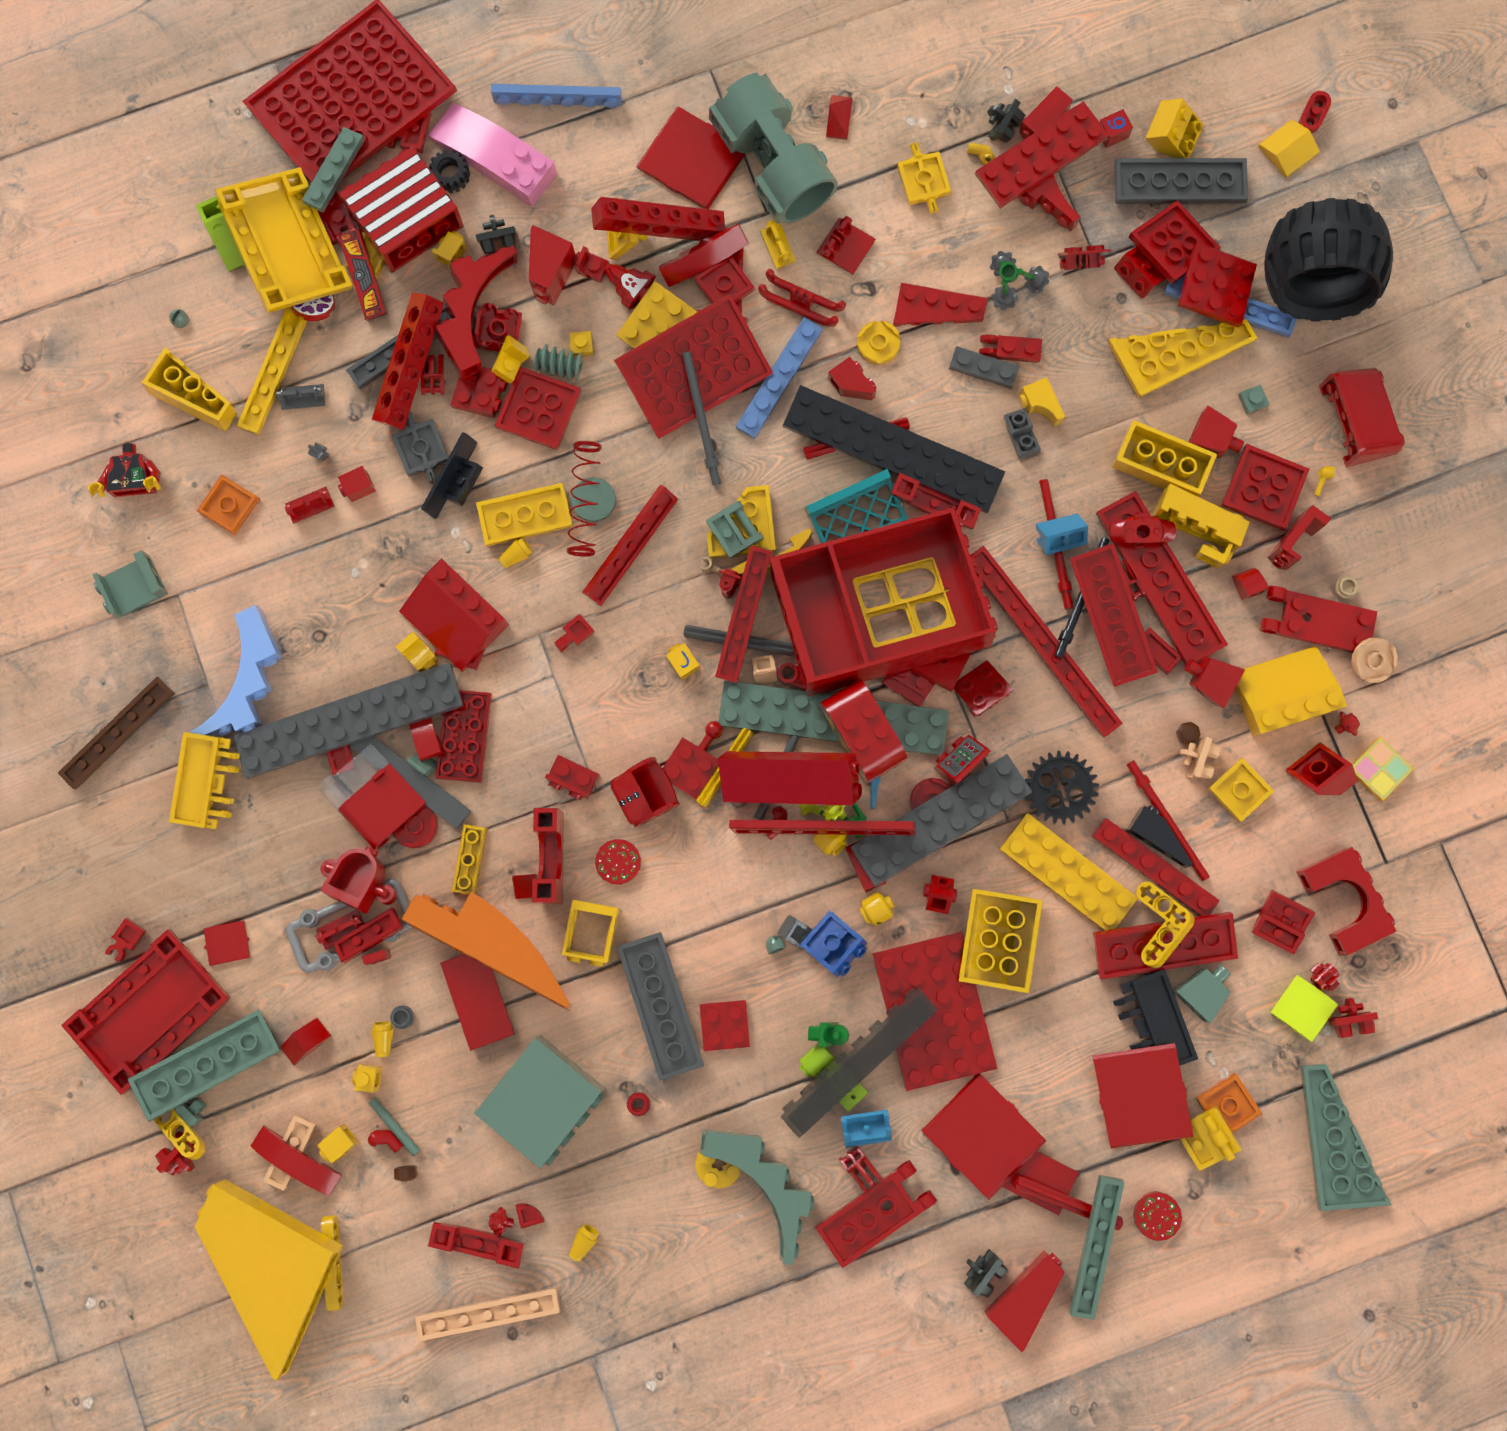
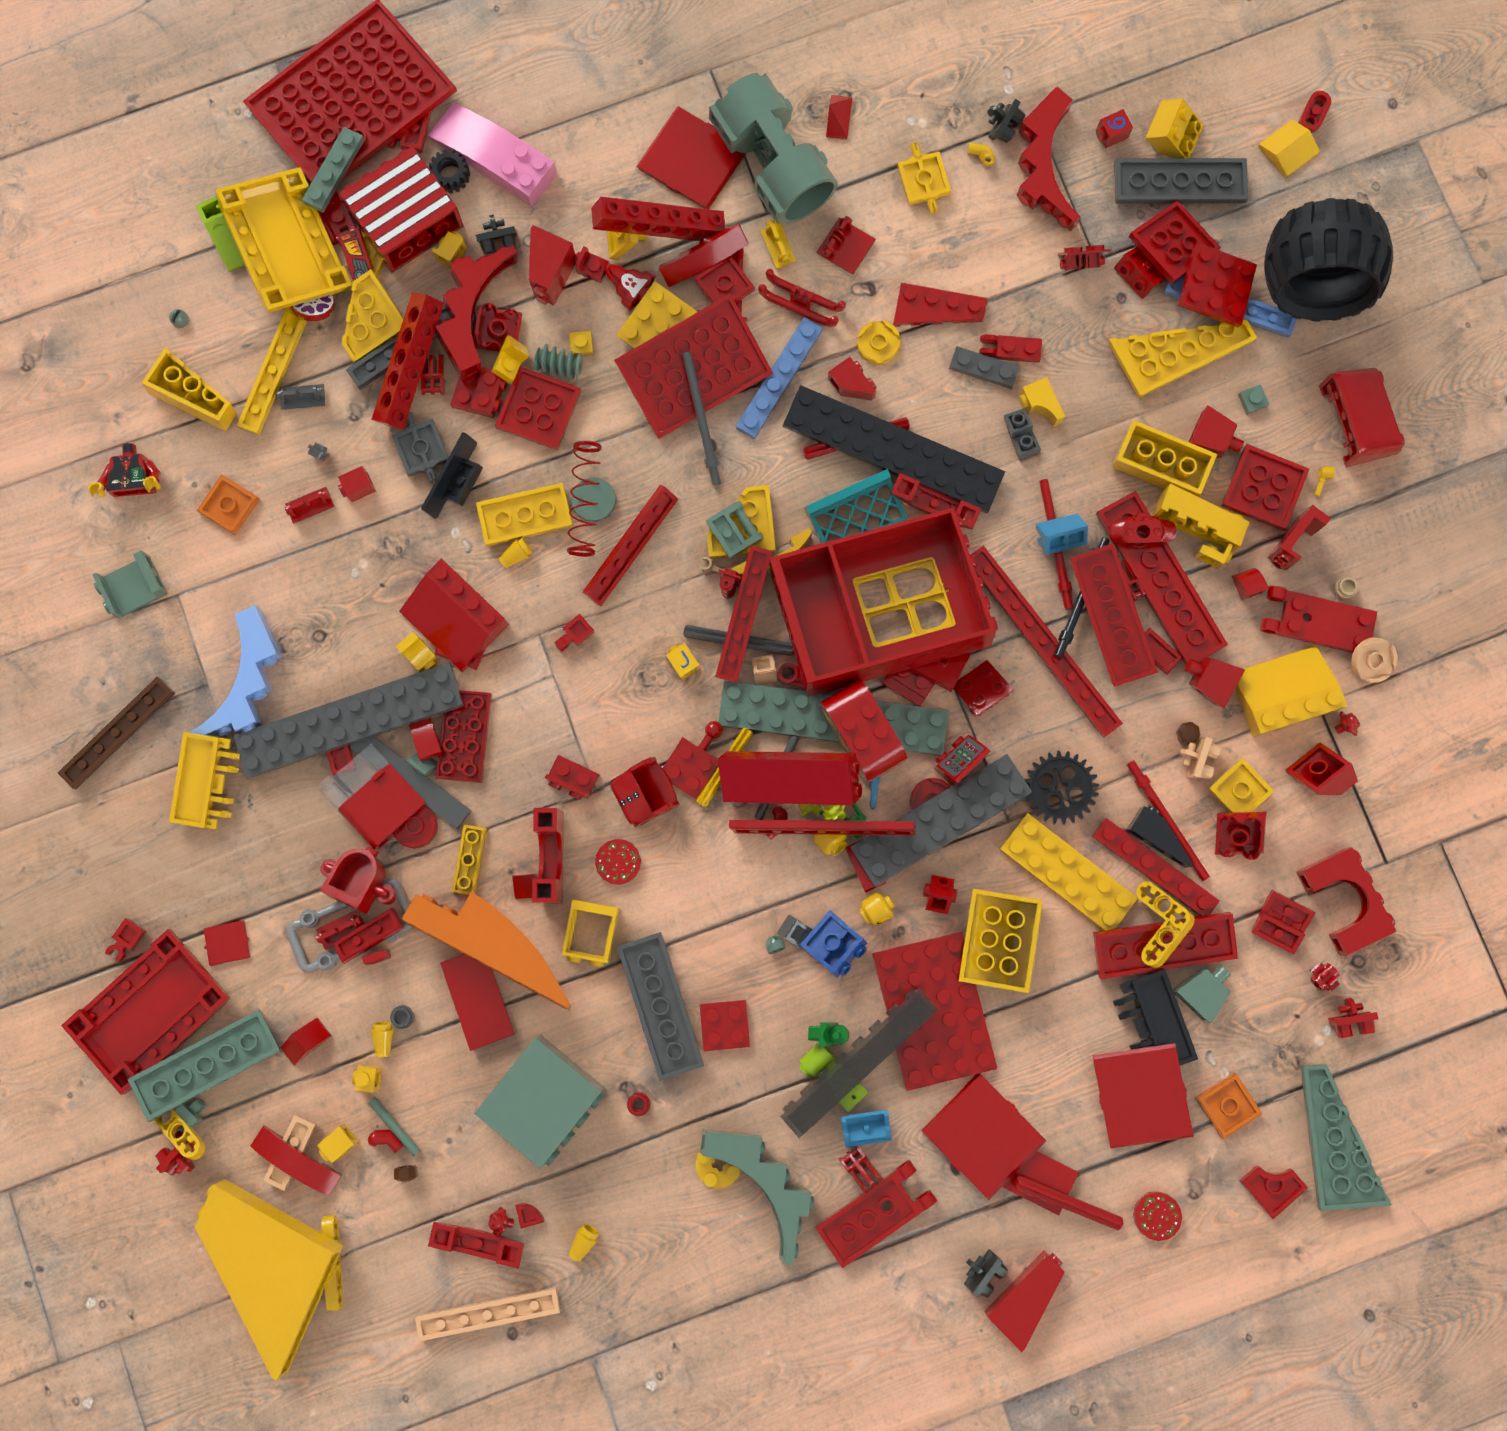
medium blue plate [491,84,623,108] -> none
red plate [975,101,1109,209] -> none
dark grey plant [990,251,1049,311] -> none
sand green plate [1069,1175,1125,1320] -> none
yellow plate [1181,1106,1242,1171] -> none
neon yellow slope [1270,975,1338,1043] -> none
tile [1352,737,1414,802] -> none
none -> yellow plate [341,269,404,363]
none -> red slope [1215,812,1267,860]
none -> red tile [1240,1165,1308,1219]

